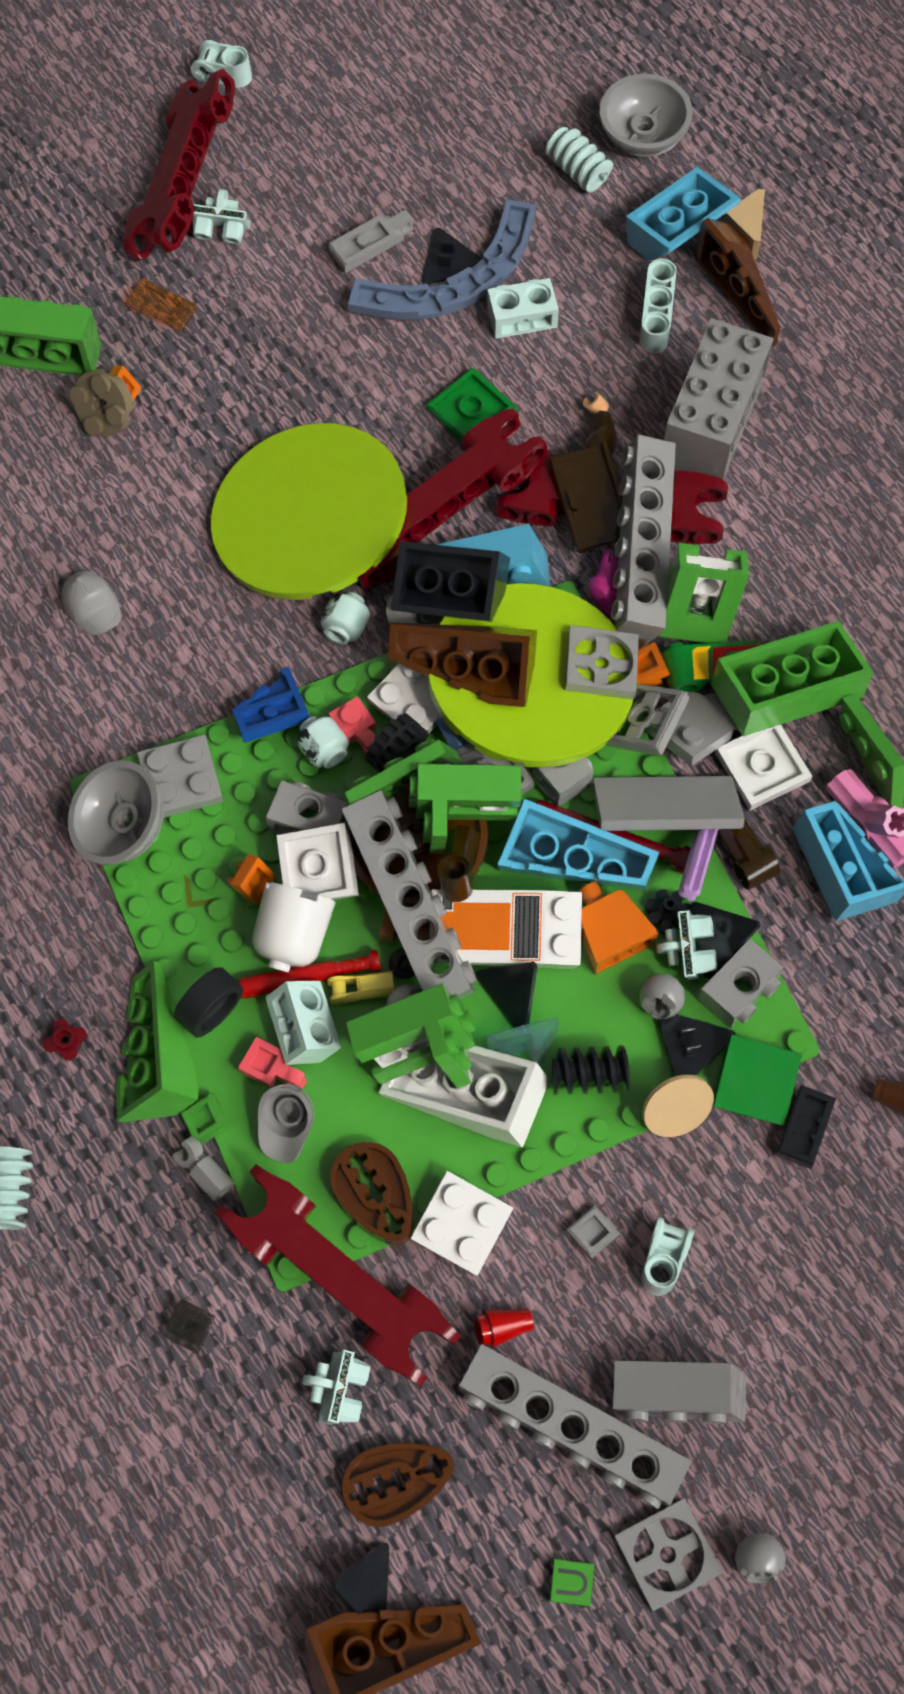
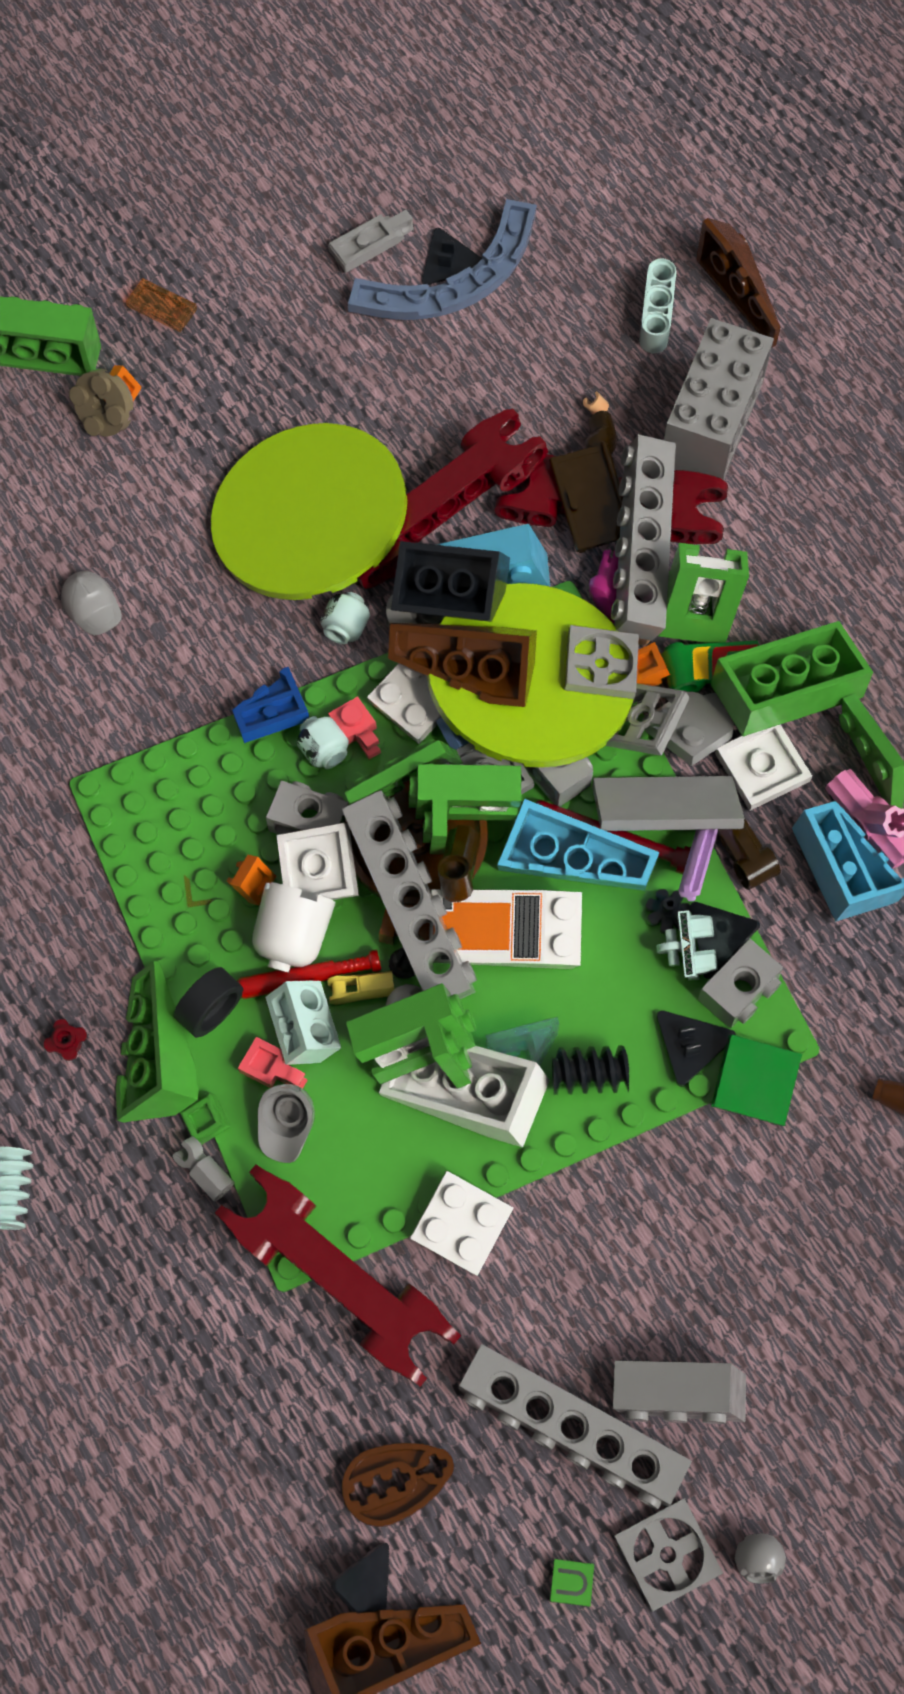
light grey hat [68,760,164,865] -> none
dark red piece [123,69,235,262] -> none
light grey plate [137,735,224,817] -> none
clear smoke tile [163,1299,216,1354] -> none
light aqua piece [191,40,252,88] -> none
light aqua hips [192,189,251,244] -> none
light aqua hips [302,1350,370,1425] -> none
reddish brown piece [330,1142,413,1246] -> none
black tyre [365,713,429,773] -> none
green tile [426,367,517,442] -> none
red cone [474,1308,534,1349] -> none
black piece [476,961,538,1035] -> none
light aqua brick [487,278,559,339] -> none
light aqua piece [545,127,614,193] -> none
light grey tile [566,1205,620,1260] -> none
orange torso [579,882,658,975] -> none
light grey hat [599,74,693,157] -> none
medium azure slope [626,167,740,260] -> none
light grey piece [638,973,685,1019] -> none
light aqua piece [641,1217,695,1296] -> none
tan piece [642,1075,714,1137] -> none
tan slope [723,189,765,260] -> none
black plate [775,1085,836,1169] -> none

